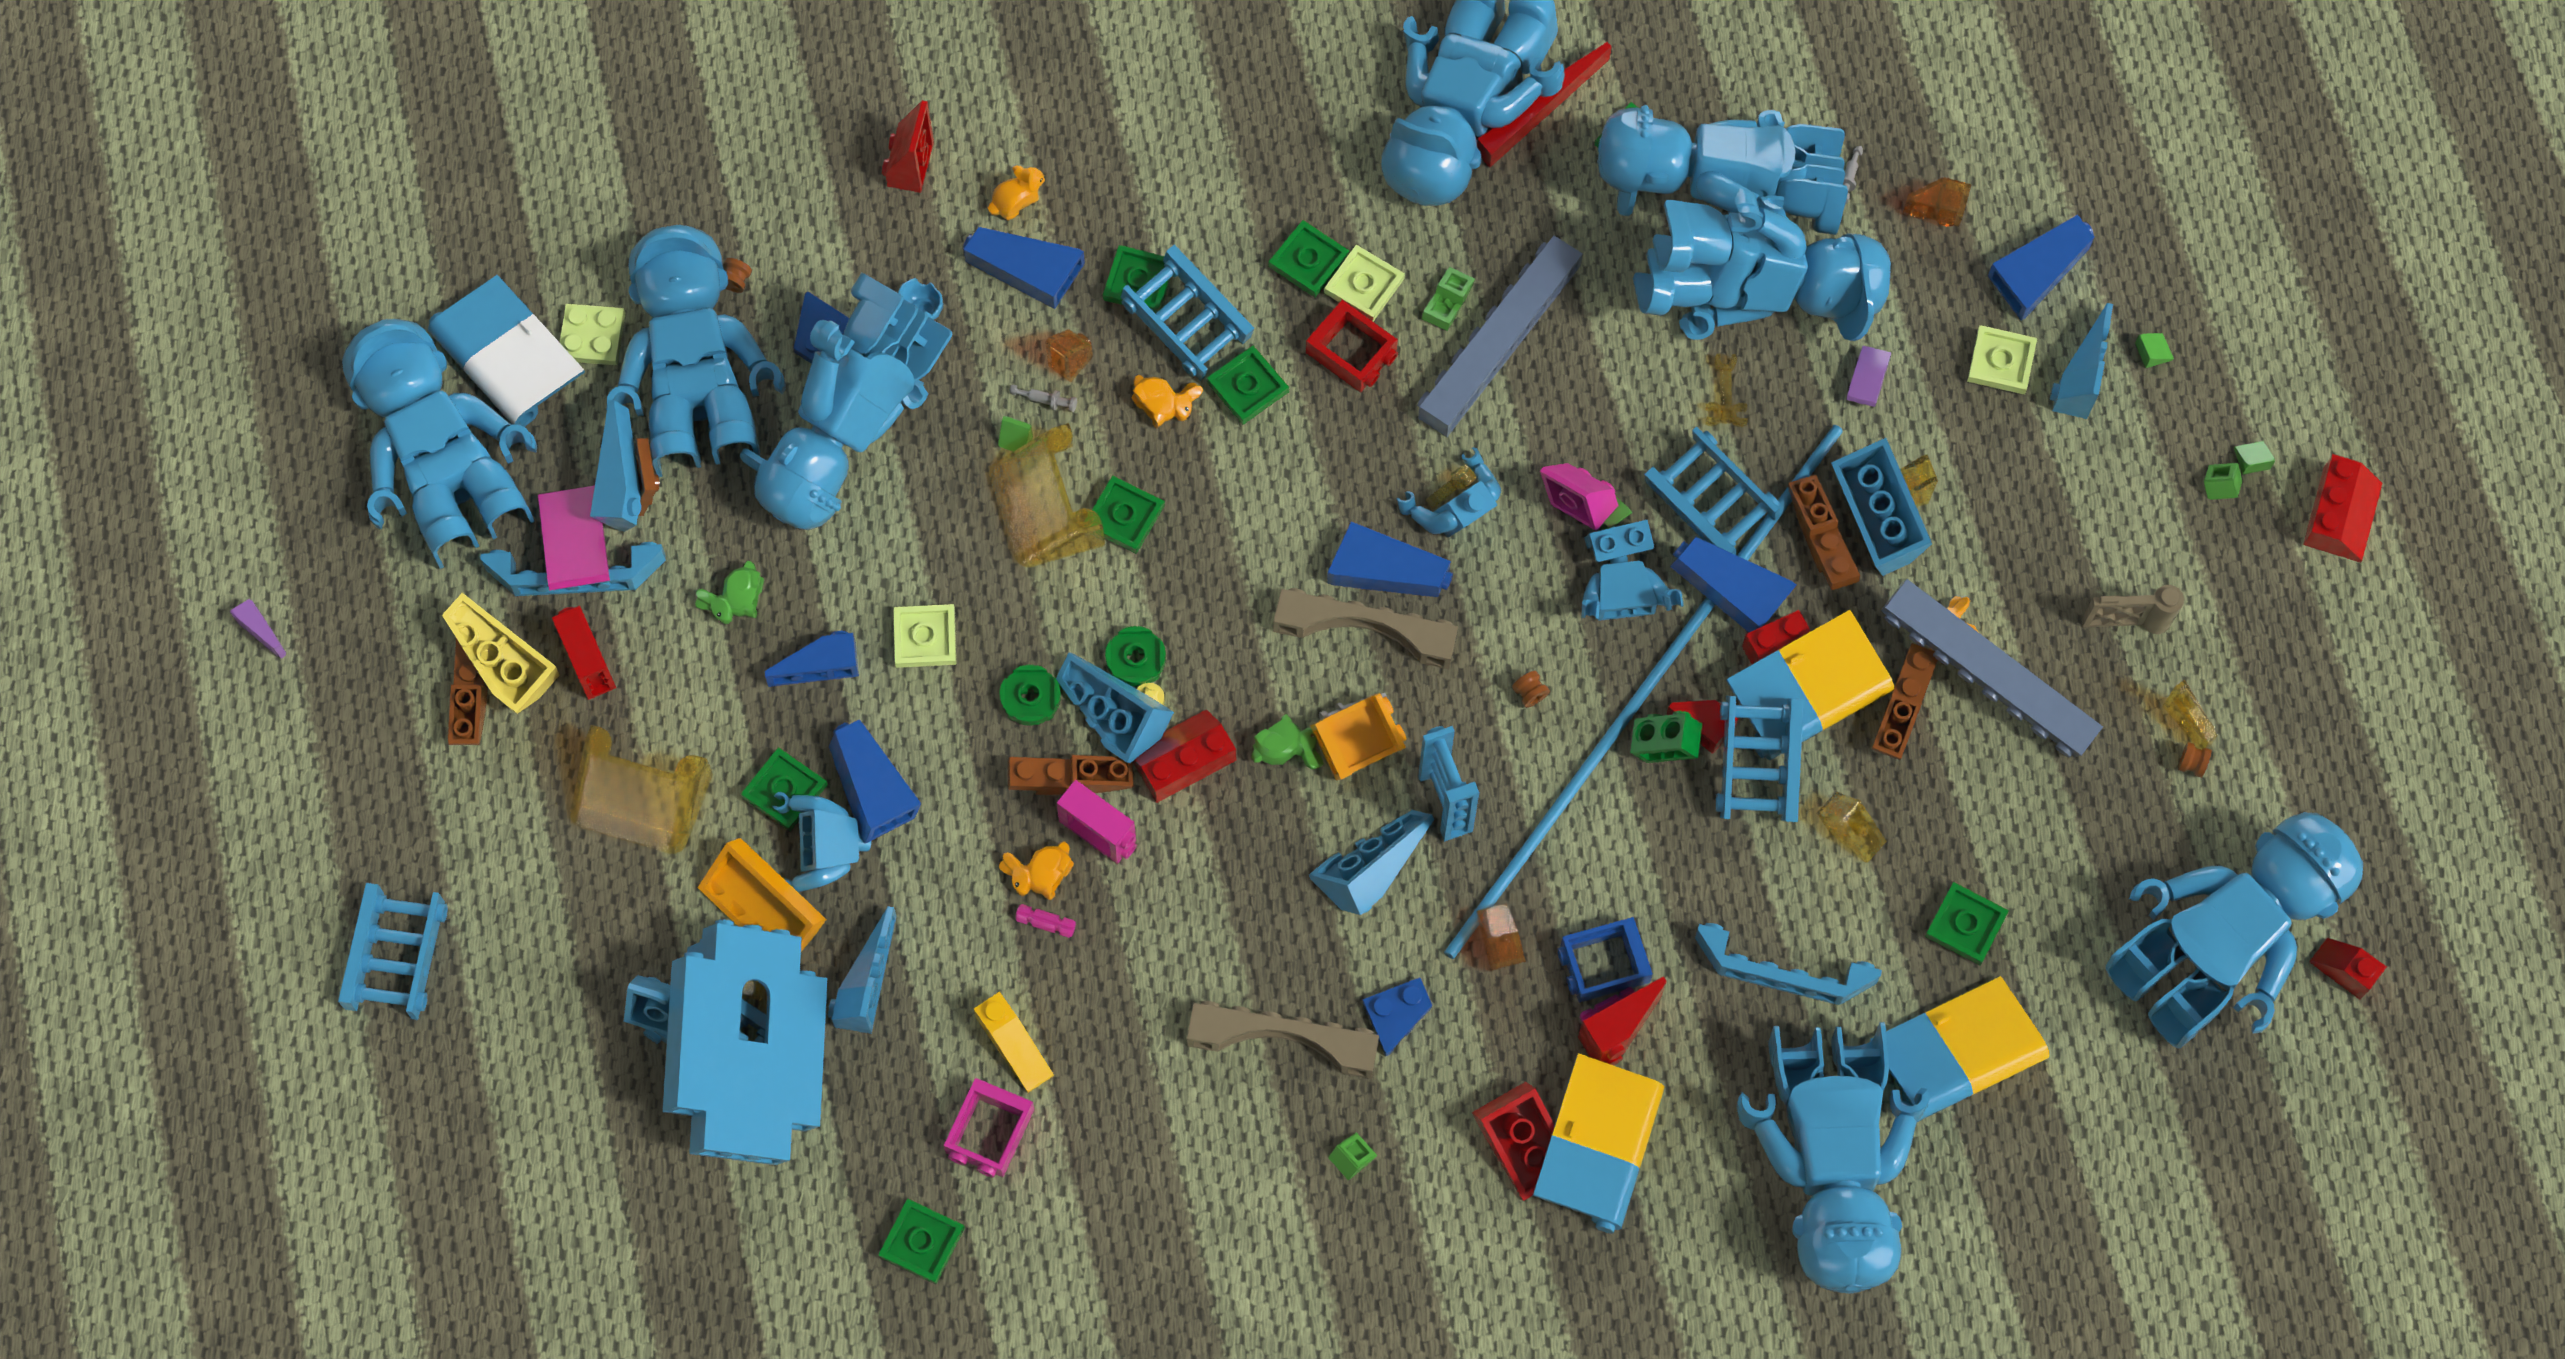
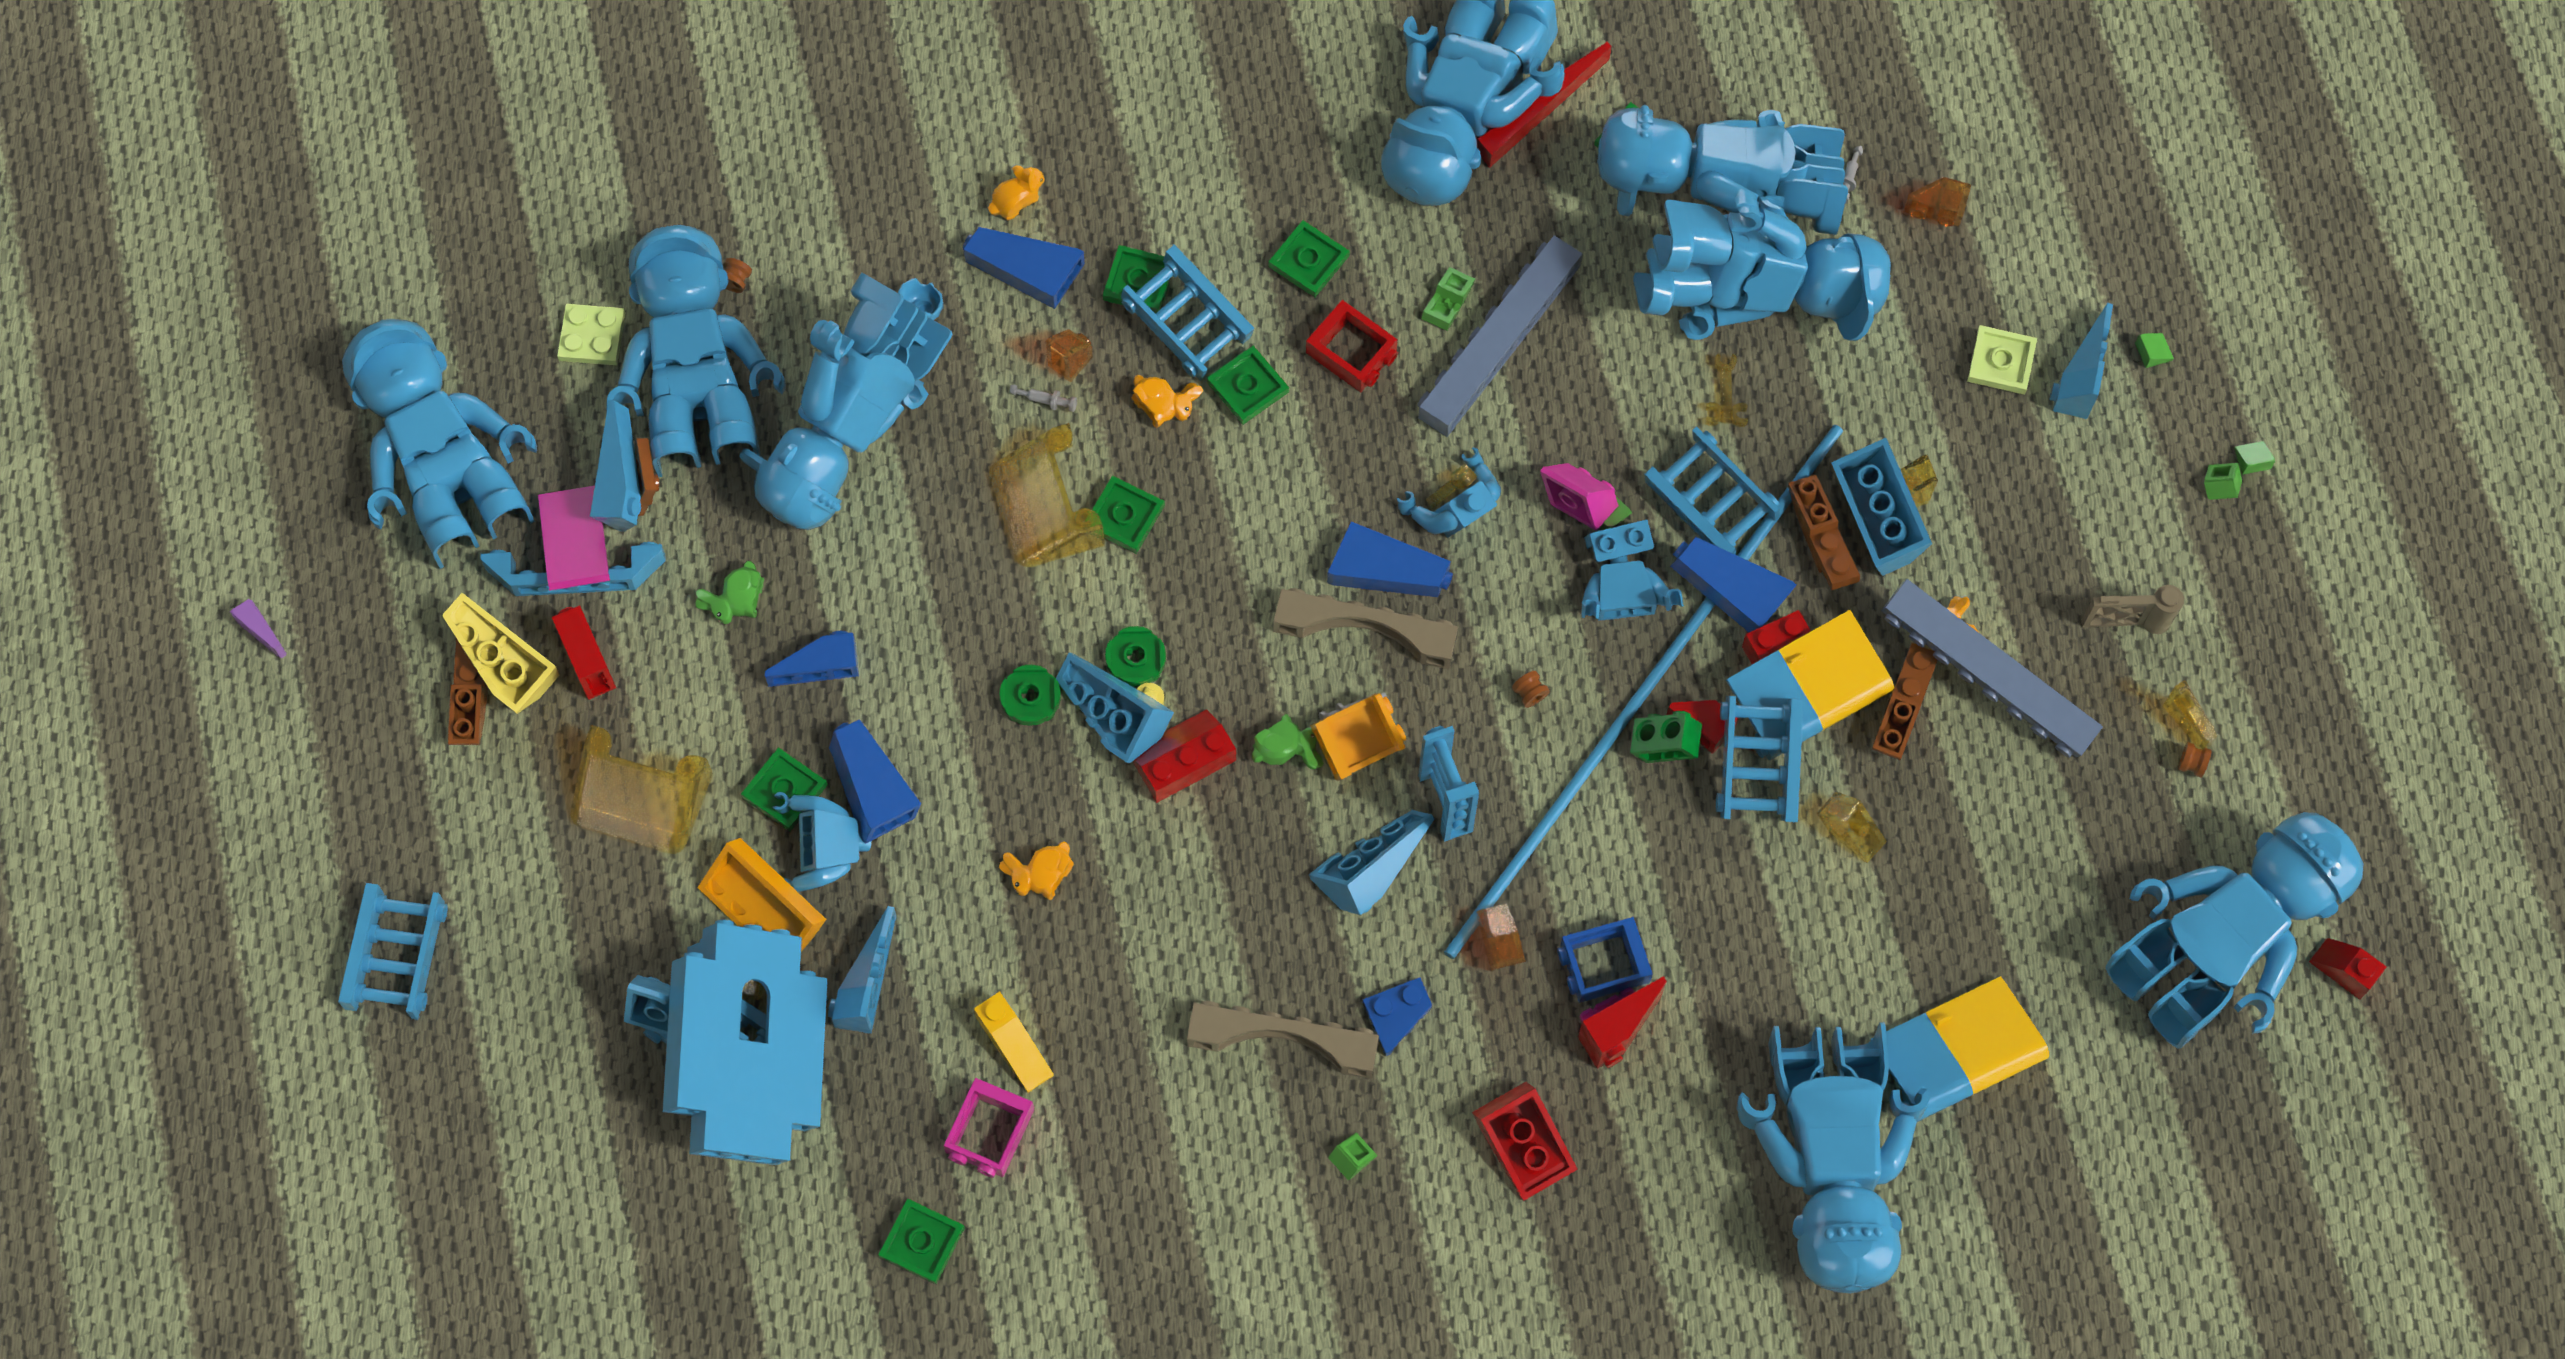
door [428,275,585,427] -> none
blue wing [794,291,849,364] -> none
red slope [882,100,934,193] -> none
yellowish green plate [894,604,956,668] -> none
bright green slope [998,416,1033,455] -> none
dark orange slope [1008,755,1133,795] -> none
dark pink axle [1015,904,1076,938] -> none
dark pink window [1057,779,1137,864] -> none
yellowish green plate [1324,245,1405,322] -> none
door [1533,1053,1665,1233] -> none
dark azure slope [1695,923,1882,1005] -> none
medium lavender slope [1846,346,1891,407] -> none
green plate [1925,882,2009,966] -> none
blue slope [1988,215,2095,321] -> none
red slope [2303,454,2383,563] -> none

